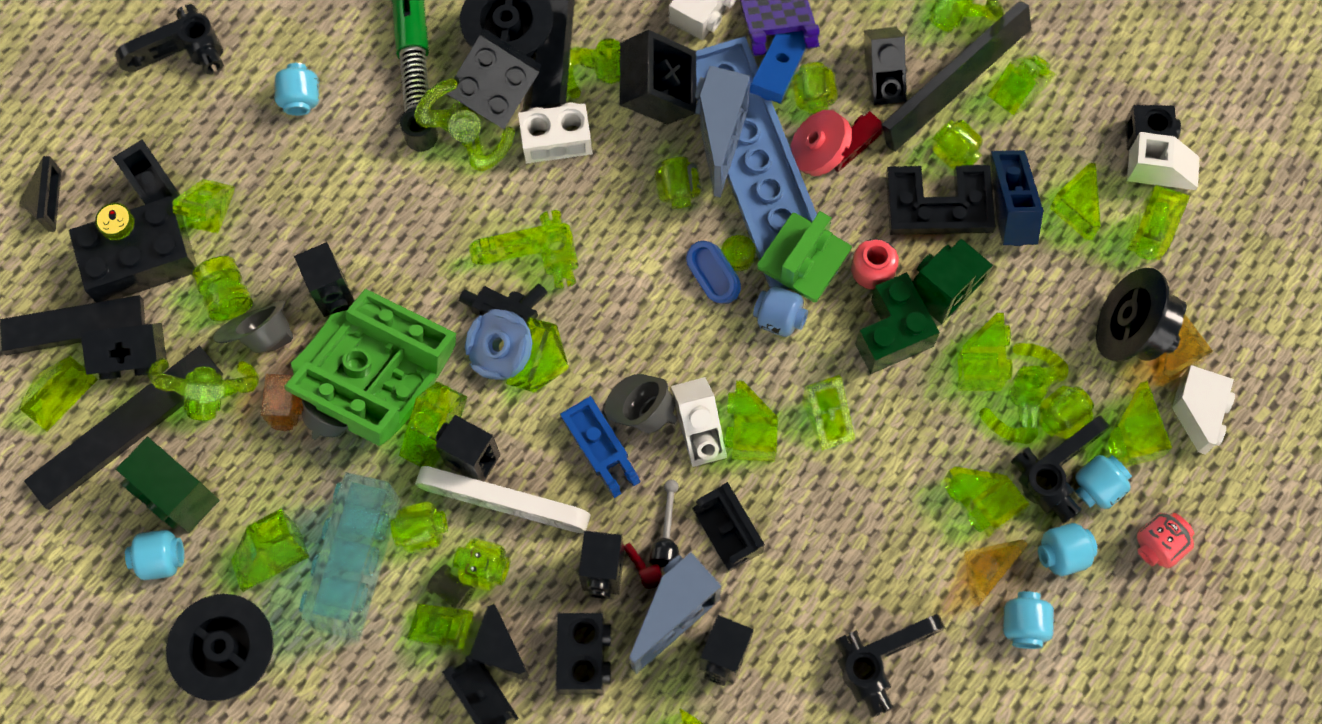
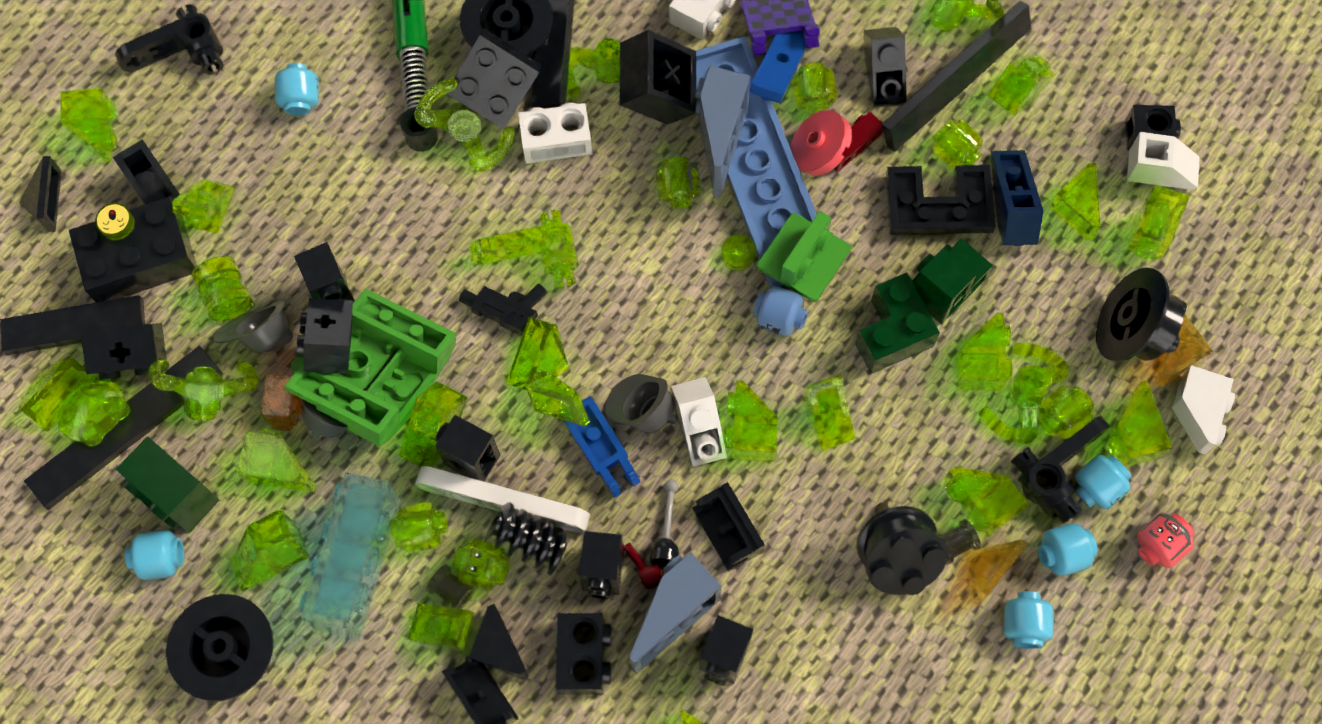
medium blue plate [465,309,533,381] -> none
blue tile [686,240,741,304] -> none
black piece [835,614,946,718] -> none
coral head [851,238,899,290] -> none
none -> clear neon green dish [58,380,130,446]
none -> clear neon green slope [60,87,117,163]
none -> clear neon green slope [236,429,317,493]
none -> black brick [297,298,353,374]
none -> black piece [484,502,567,576]
none -> clear neon green slope [525,370,590,426]
none -> black wheel [856,502,947,595]
none -> clear smoke bush [937,519,981,565]

